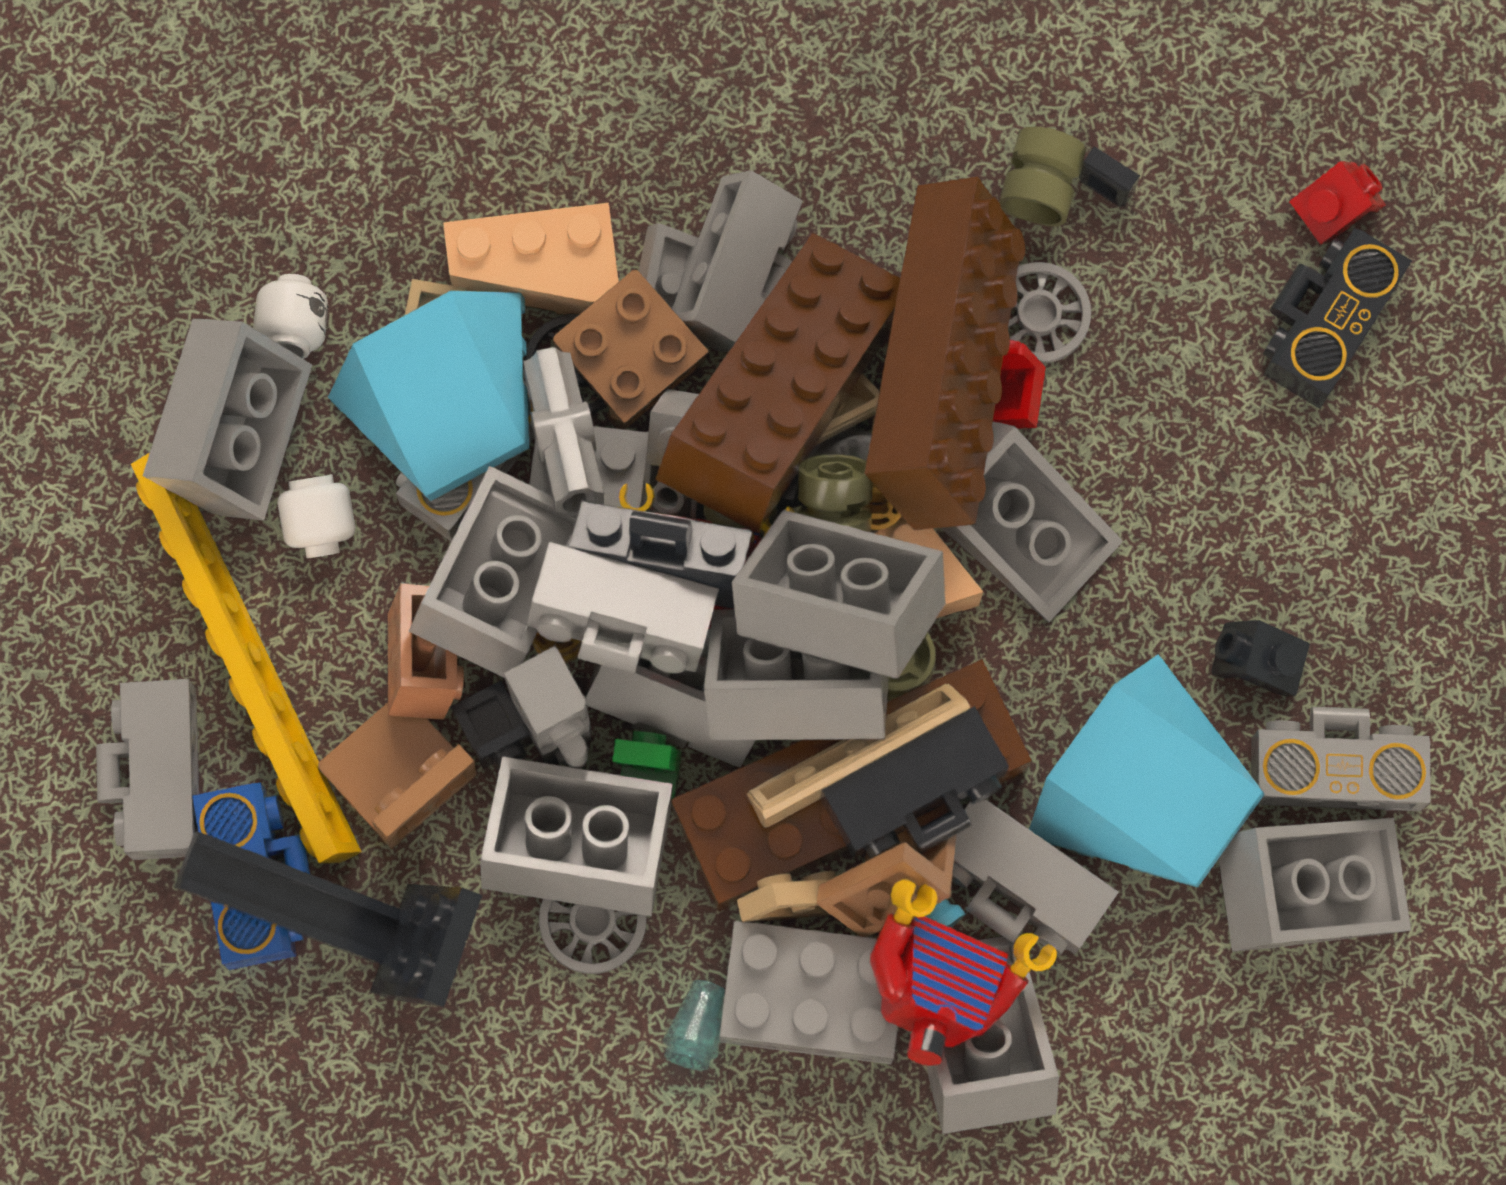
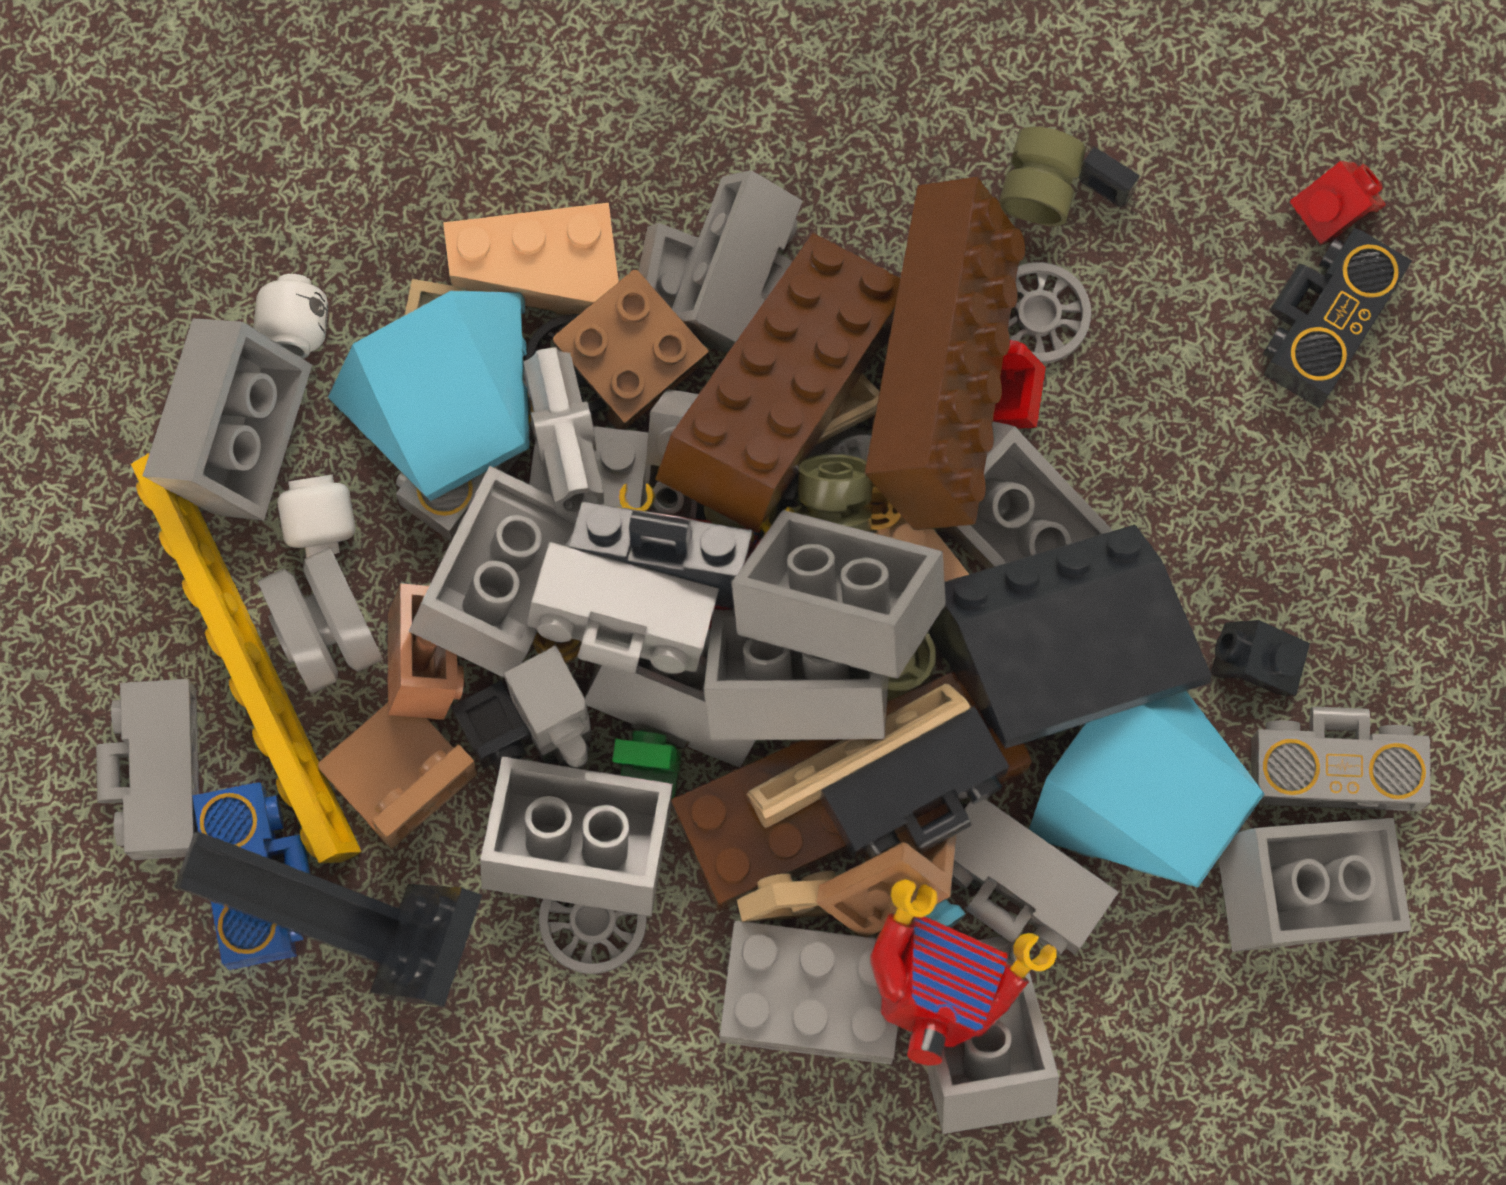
clear light blue cone [663,980,725,1071] -> none
none -> light grey wheel [258,547,383,693]
none -> black slope [929,524,1212,749]

